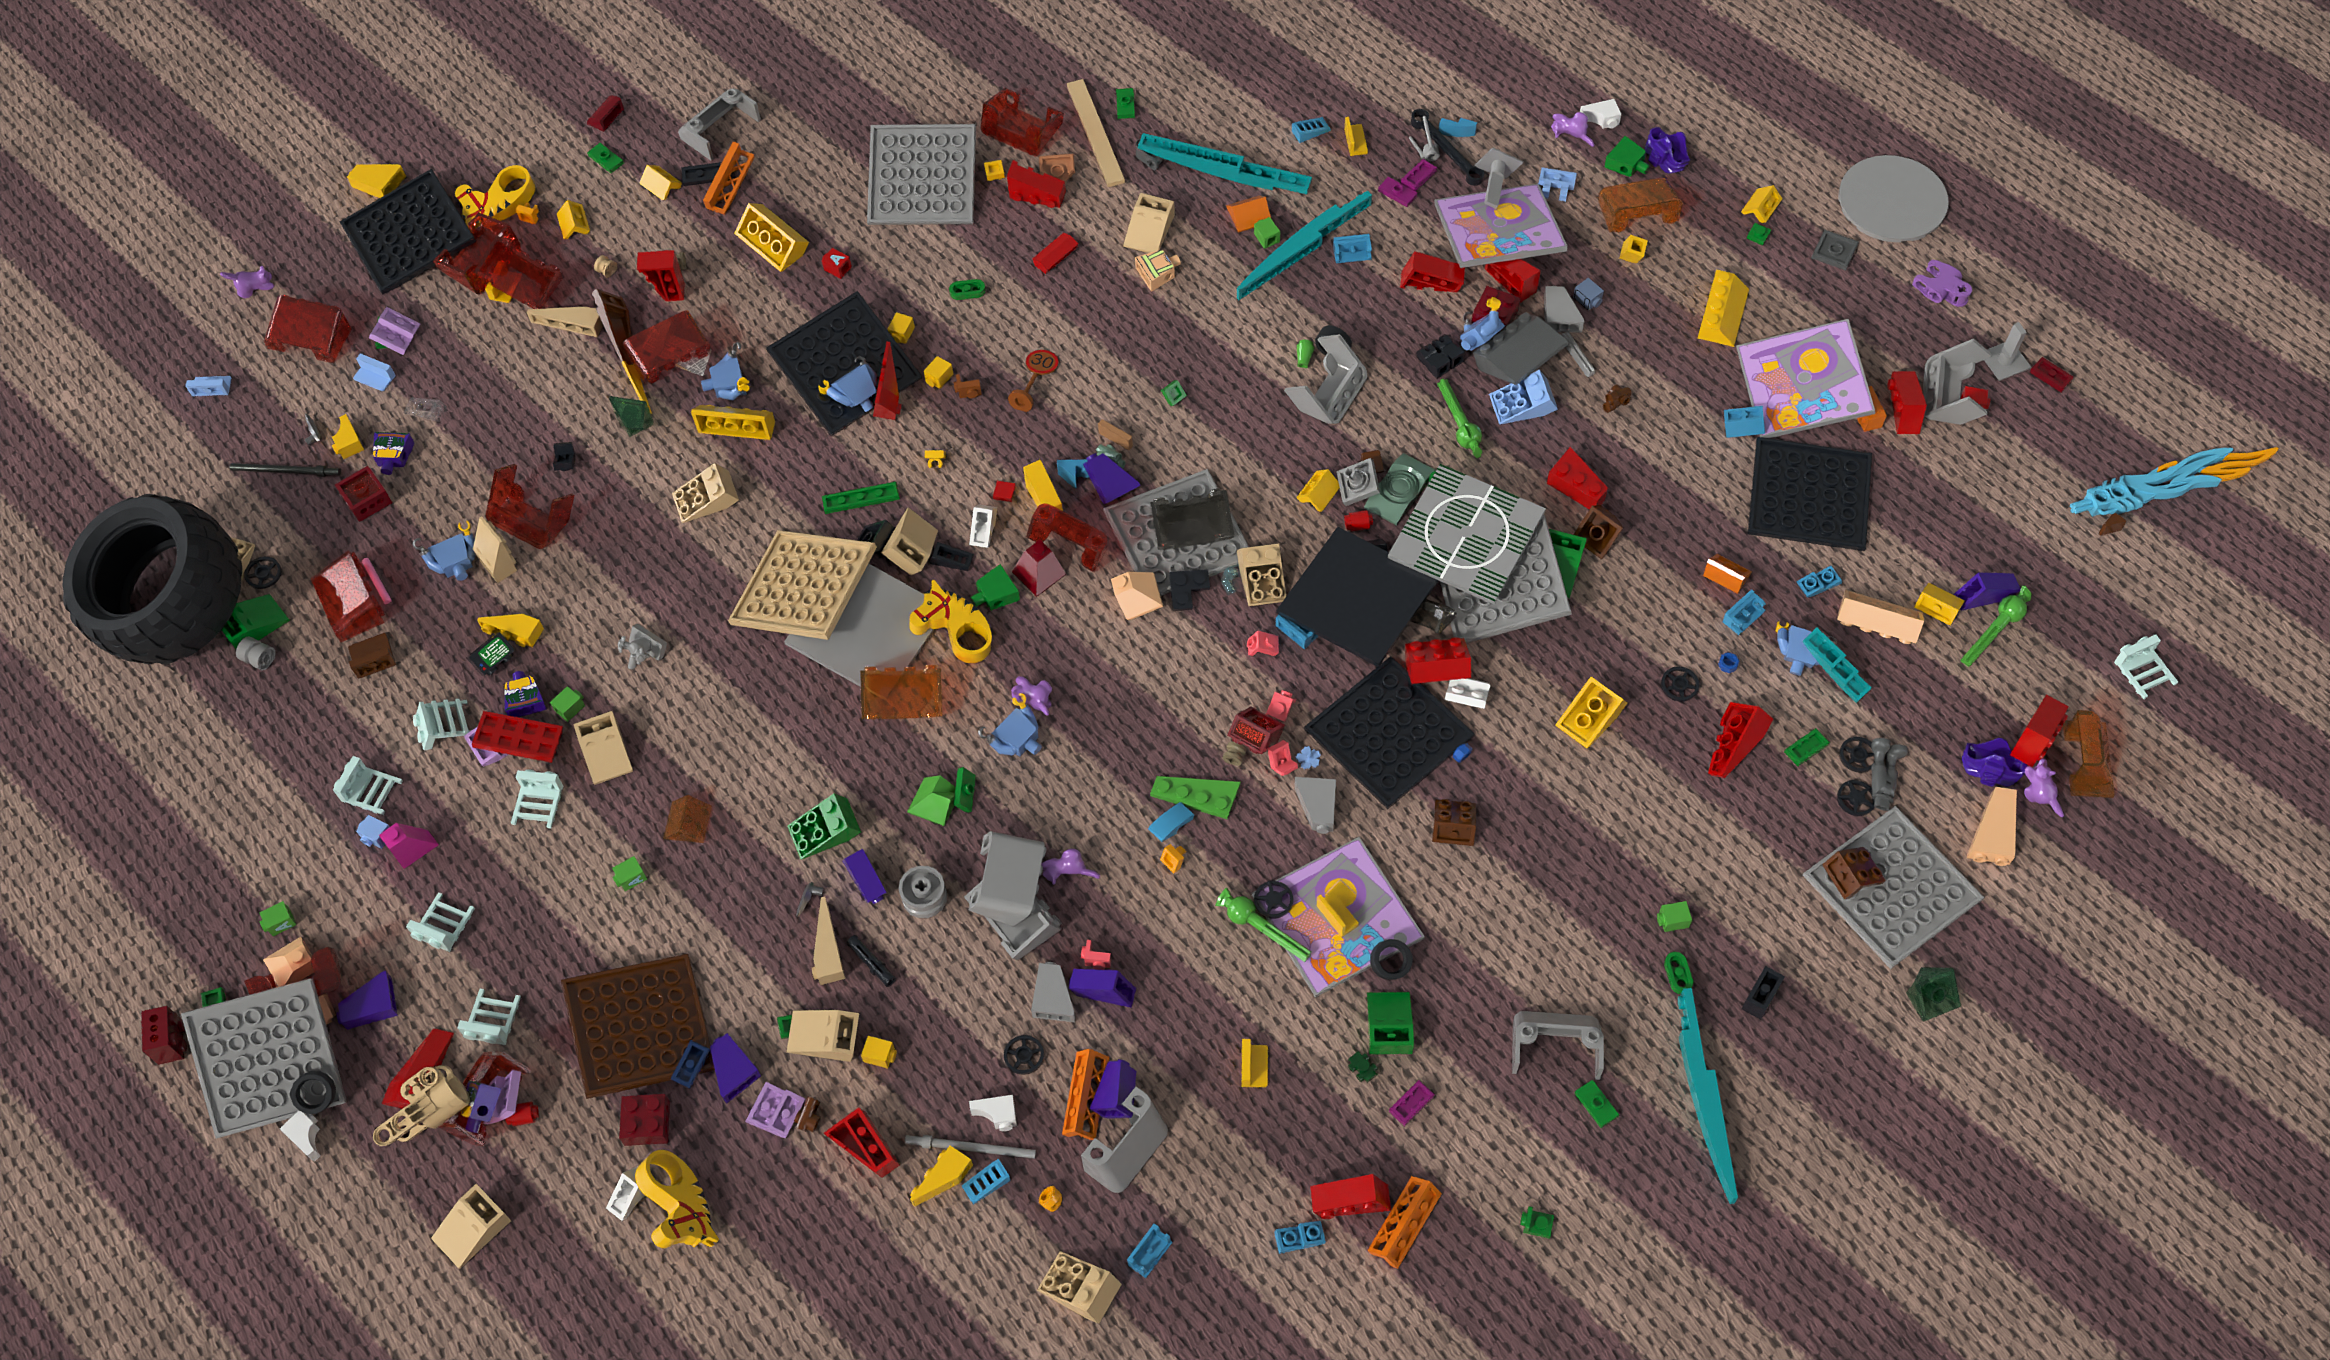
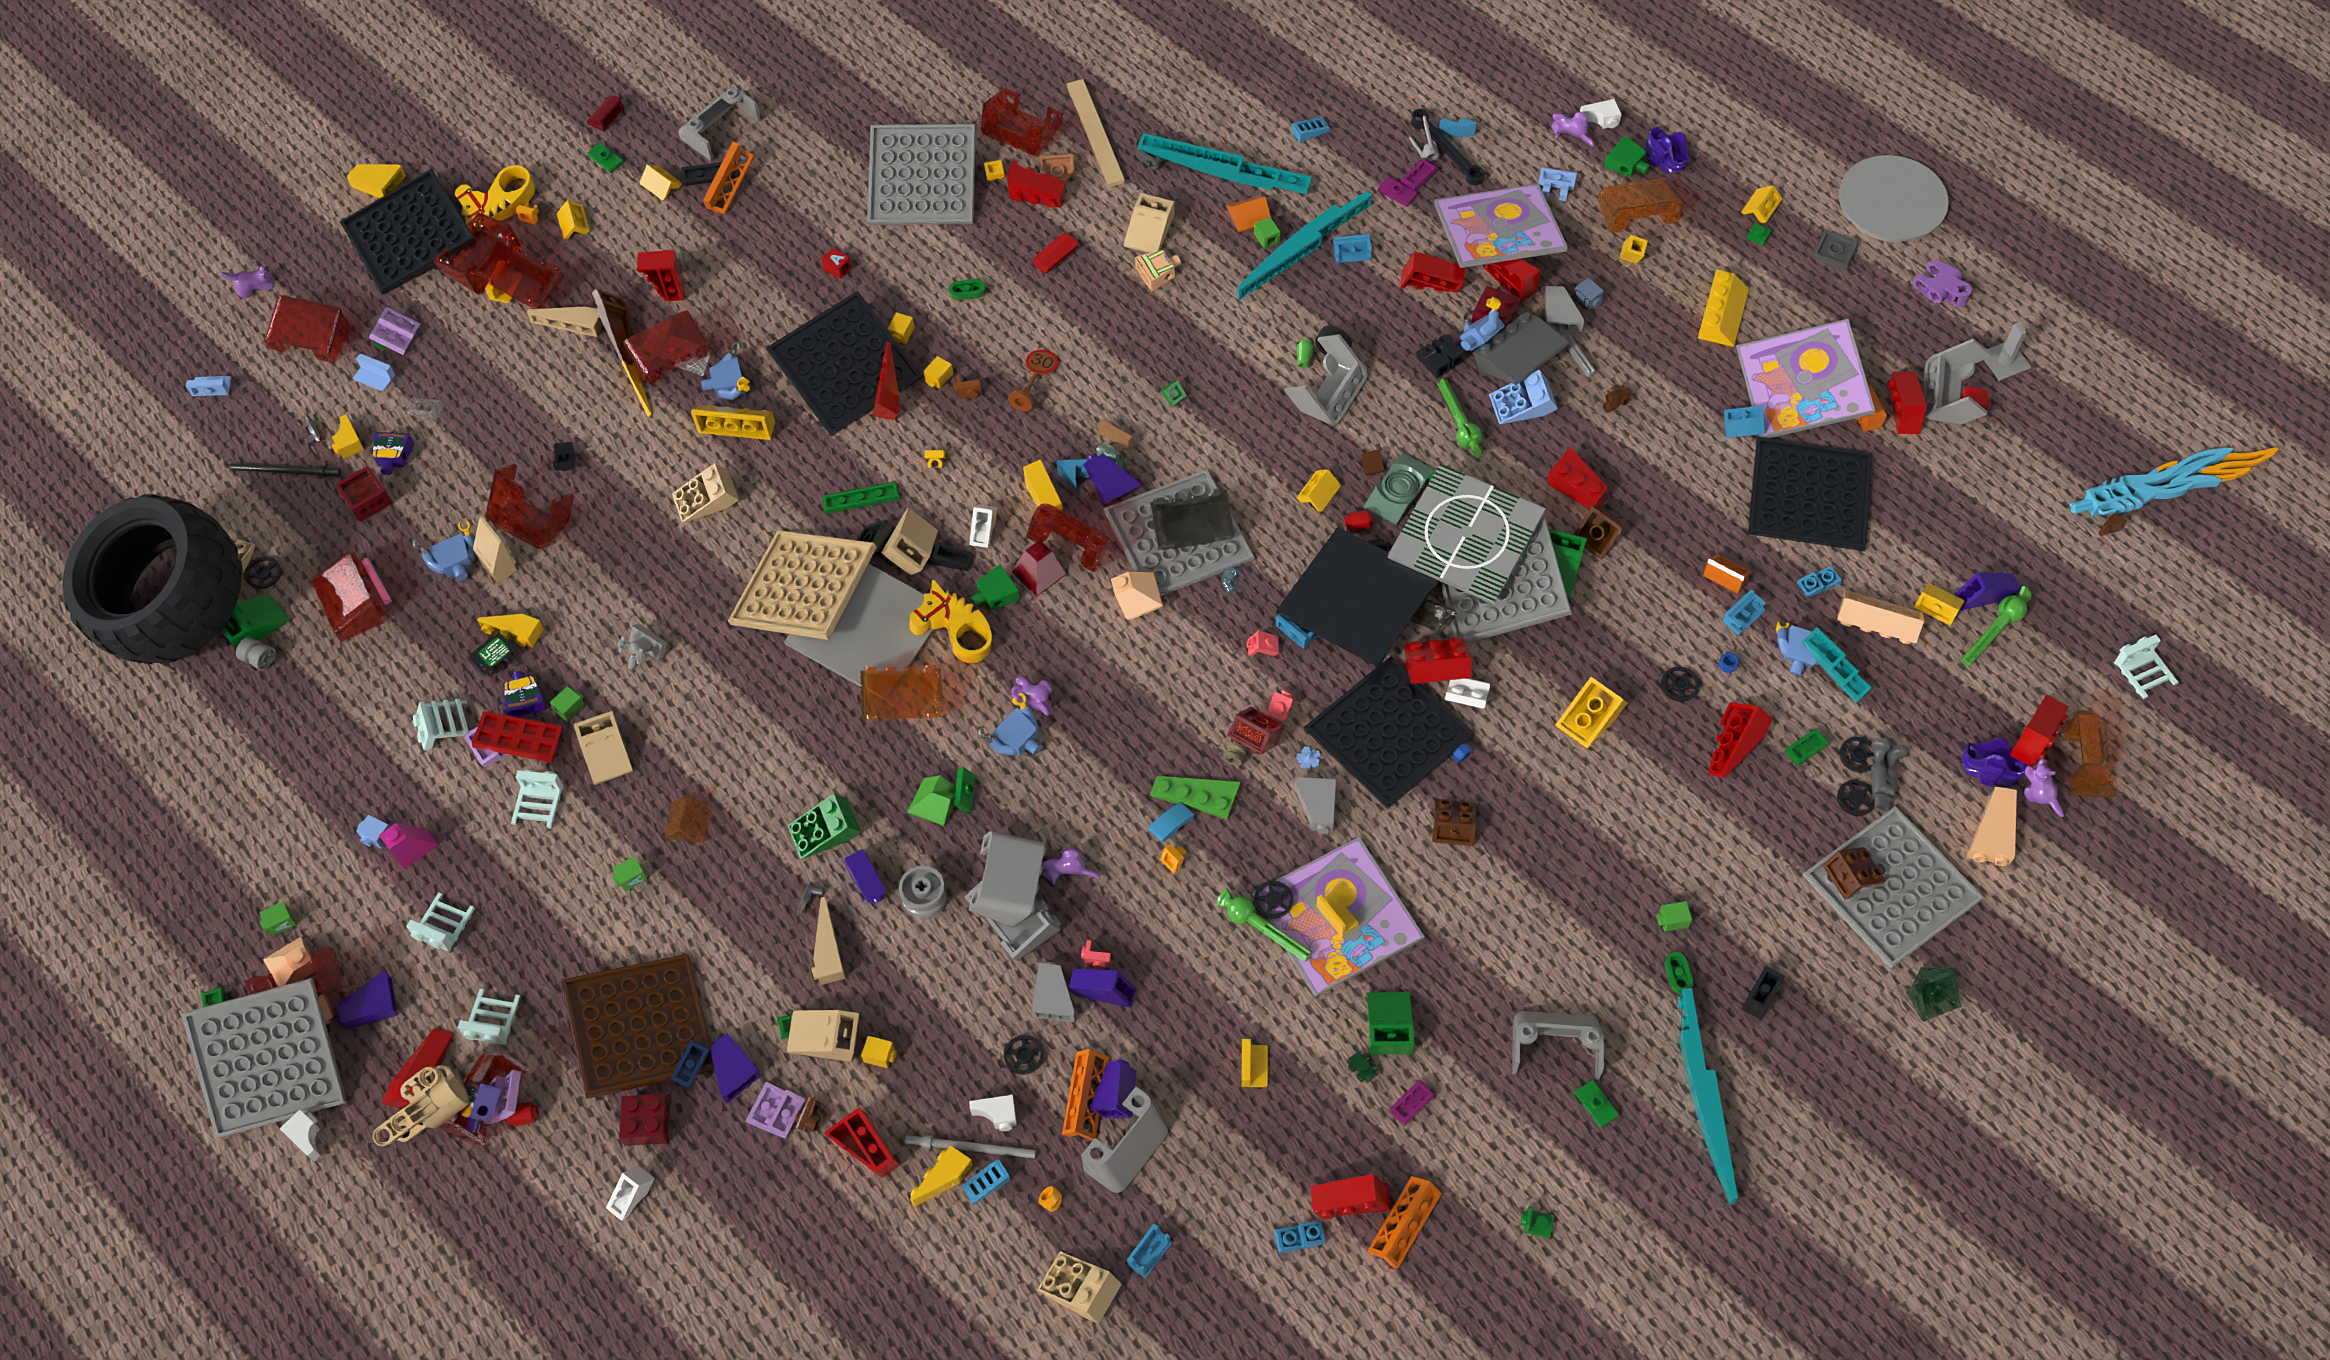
dark red piece [141,1006,187,1065] -> none
black tyre [290,1071,336,1114] -> none
light aqua plate [333,756,403,815] -> none
reddish brown bracket [348,633,396,679] -> none
tan slope [431,1184,511,1269] -> none
tan wheel [594,255,617,278] -> none
clear green slope [609,396,654,437] -> none
yellow animal [635,1150,719,1248] -> none
yellow slope [734,203,809,272] -> none
medium blue torso [818,357,877,412] -> none
black pin [846,935,896,987] -> none
red tile [993,480,1016,502] -> none
green plate [1116,88,1135,119] -> none
black plate [1169,569,1210,611] -> none
tan slope [1237,544,1286,606] -> none
coral bracket [1267,740,1298,776] -> none
light grey plate [1336,458,1380,506] -> none
yellow panel [1344,117,1368,156] -> none
black tyre [1370,939,1413,980] -> none
light grey piece [1475,148,1523,209] -> none
dark red plate [2030,357,2074,393] -> none

